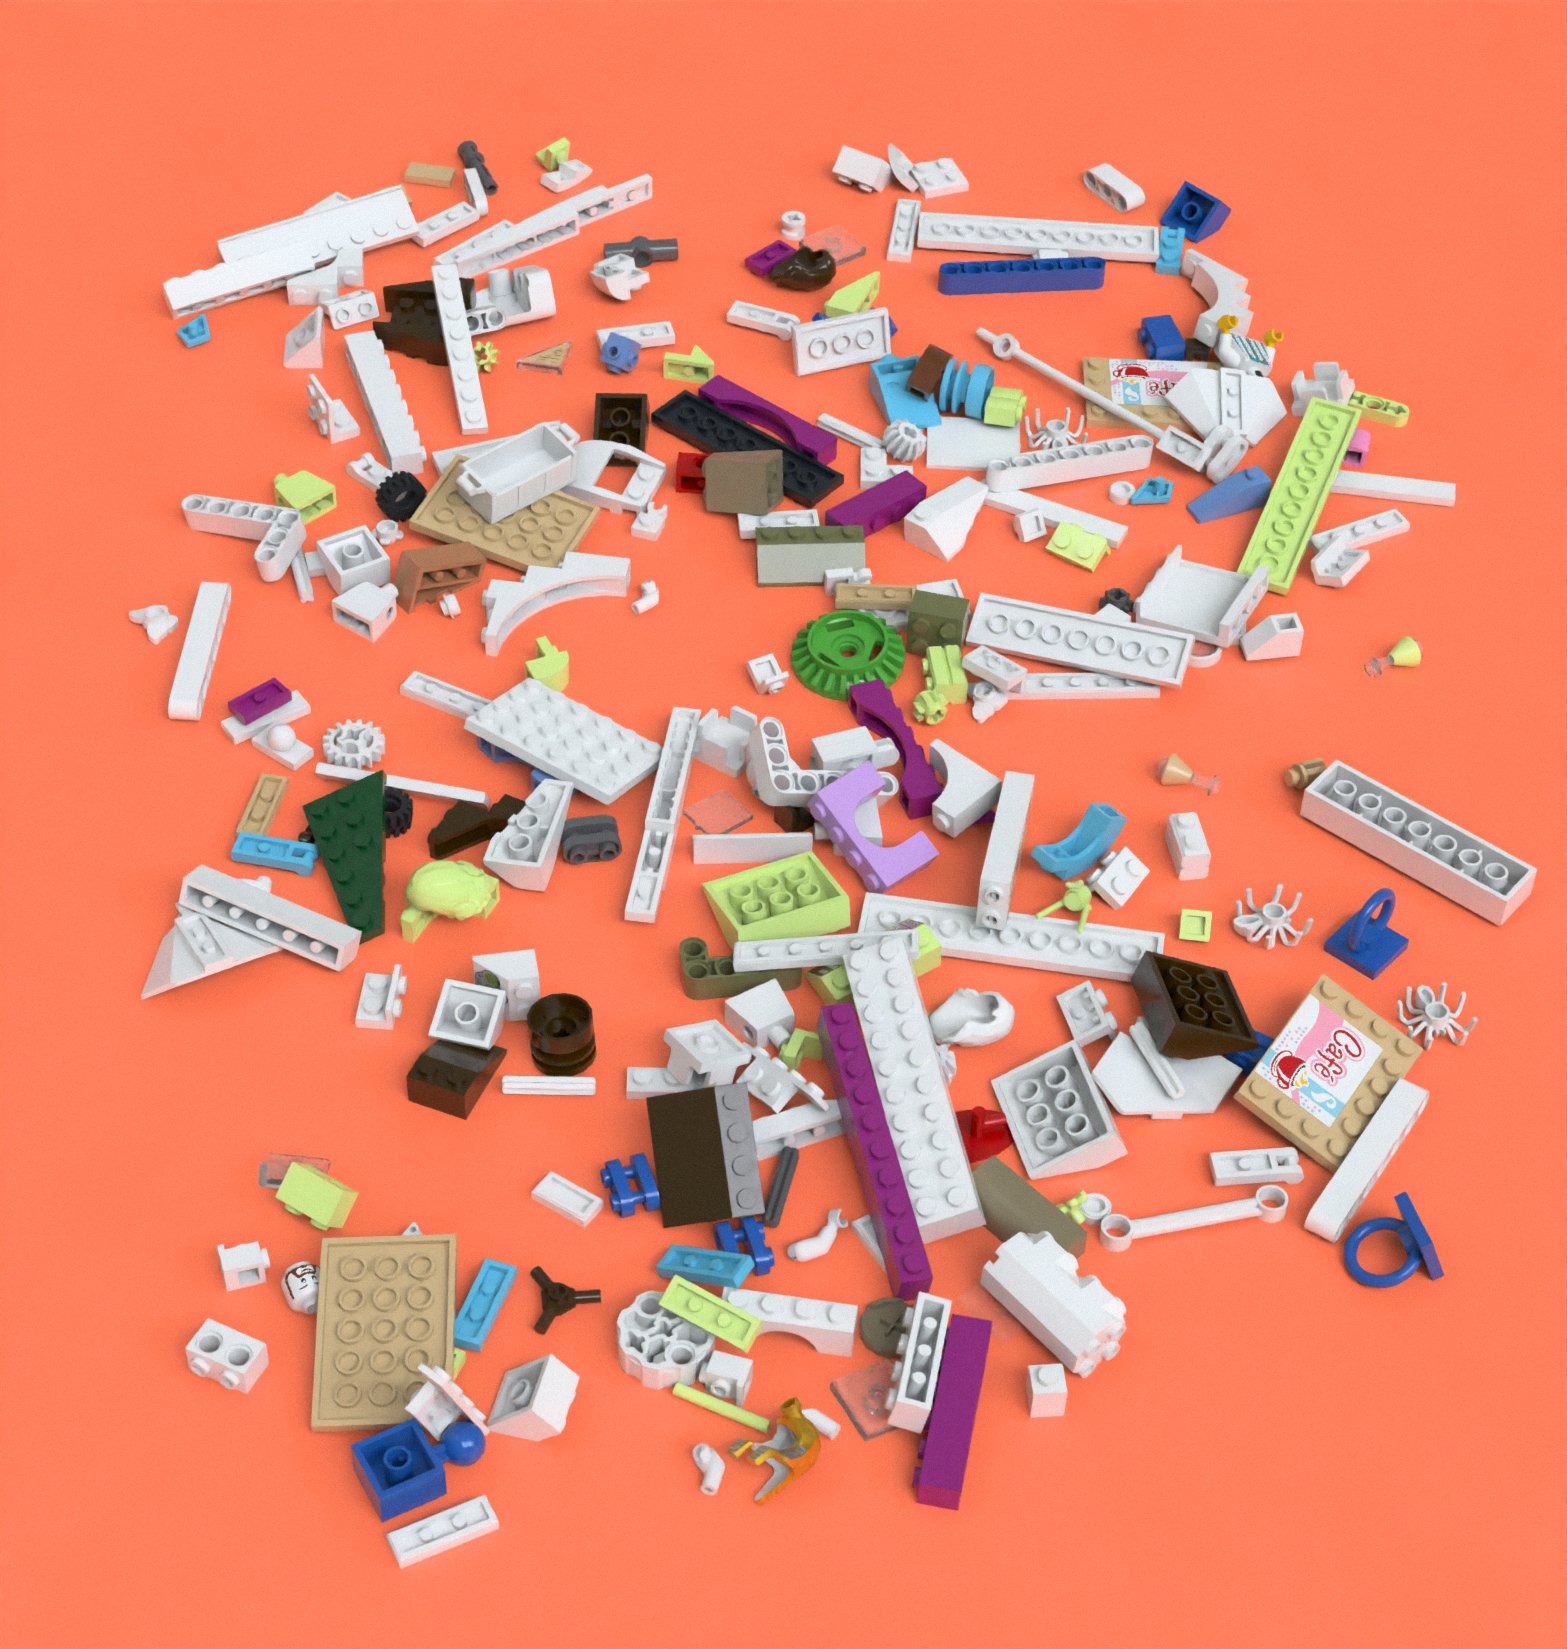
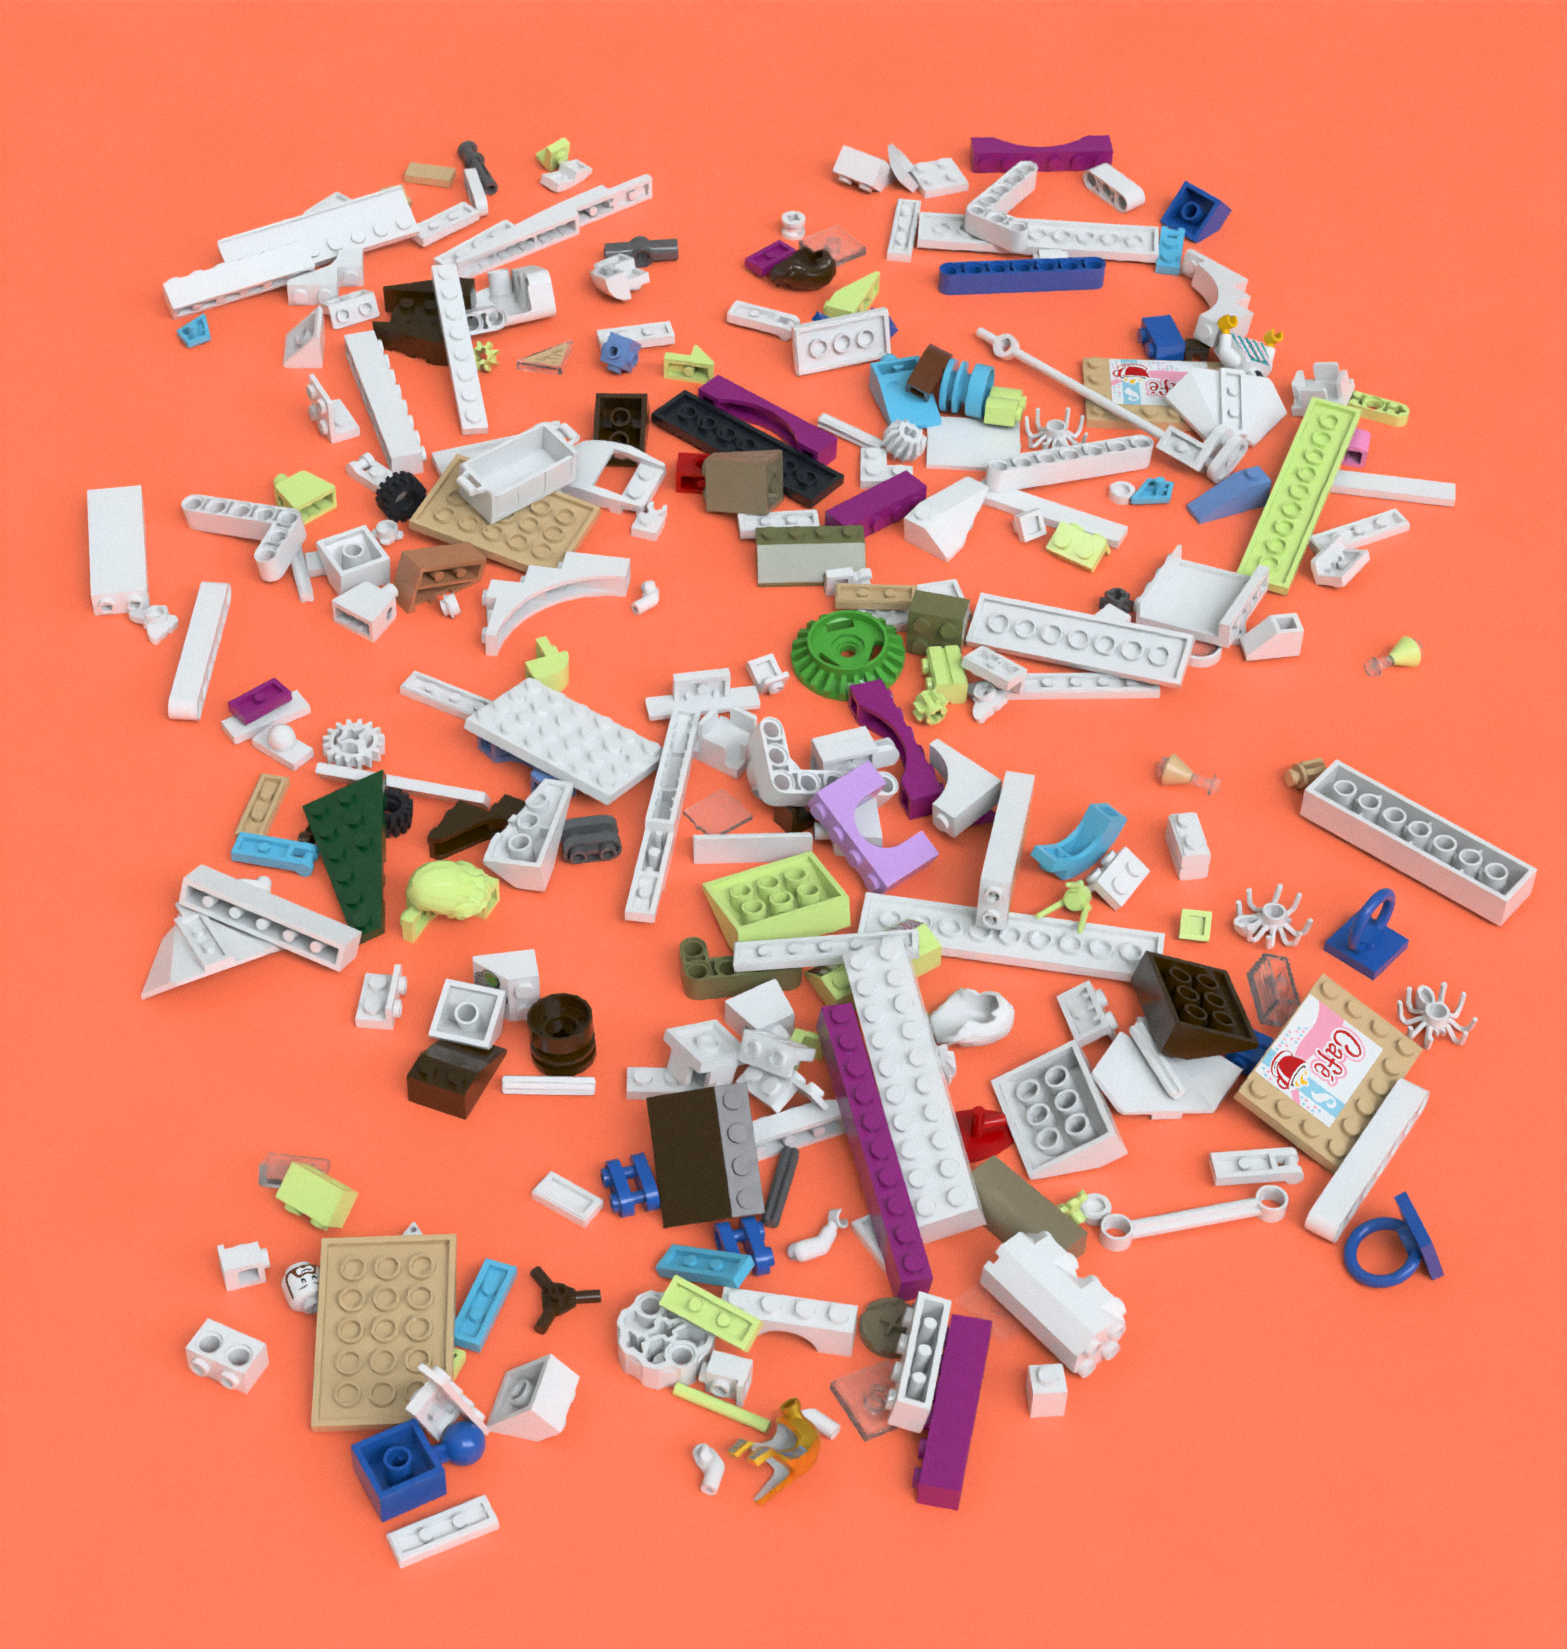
none -> white brick [87,485,150,616]
none -> white bracket [645,668,761,721]
none -> white bracket [737,1029,816,1078]
none -> white beam [964,161,1038,252]
none -> magenta arch [969,135,1113,173]
none -> clear brick [1246,953,1300,1028]

